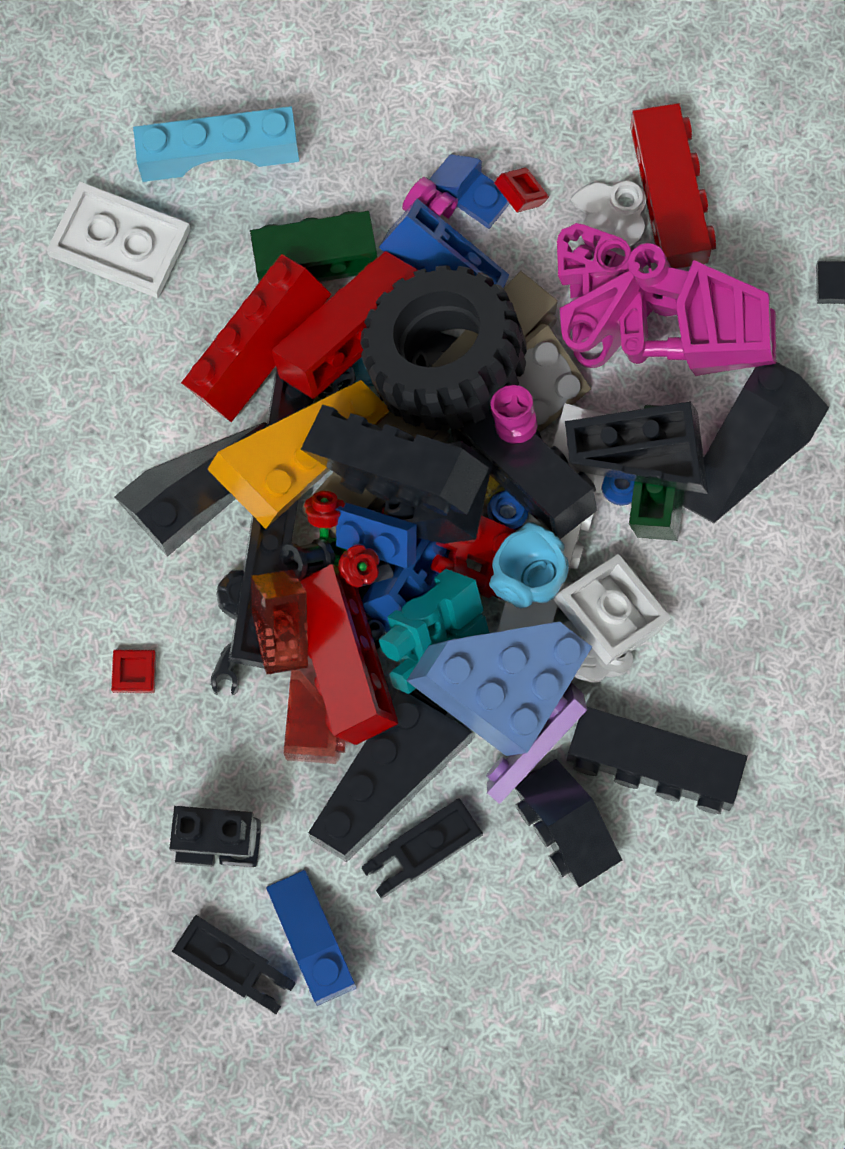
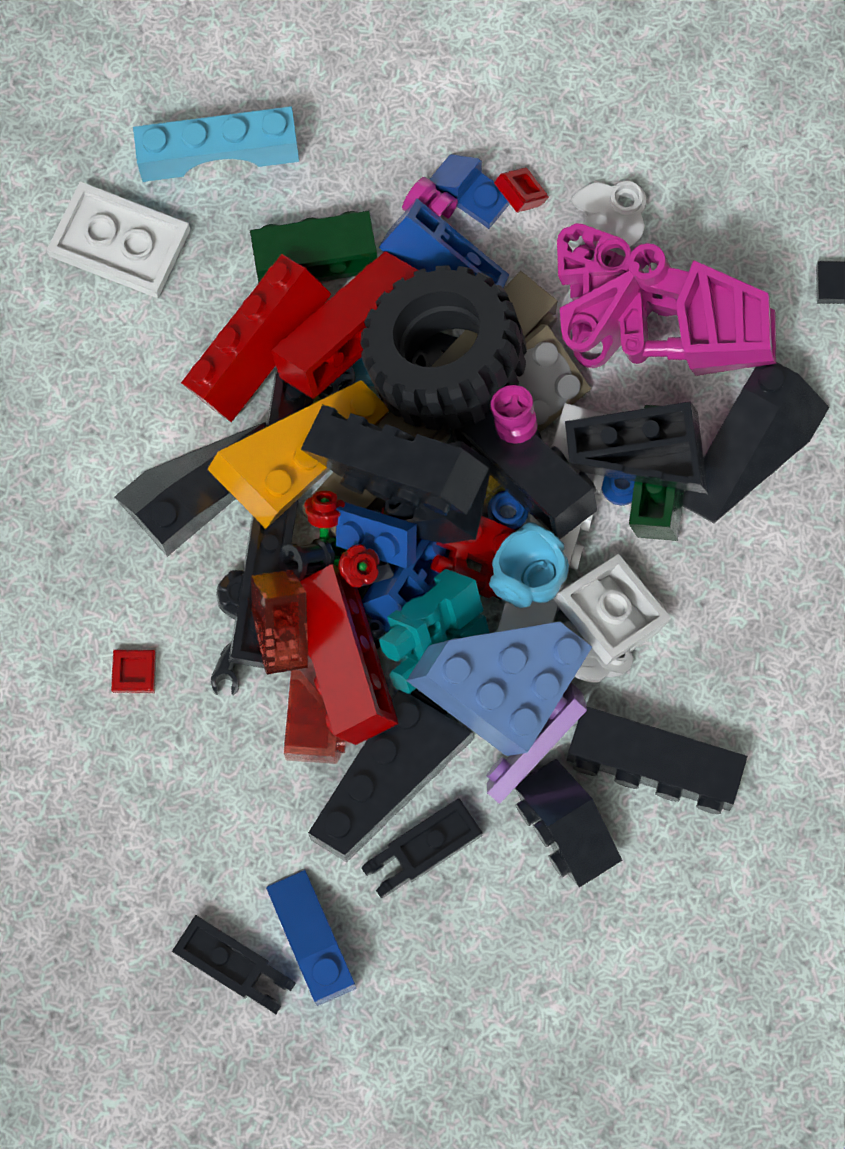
black hips [169,806,261,867] -> none
red brick [630,103,716,269] -> none

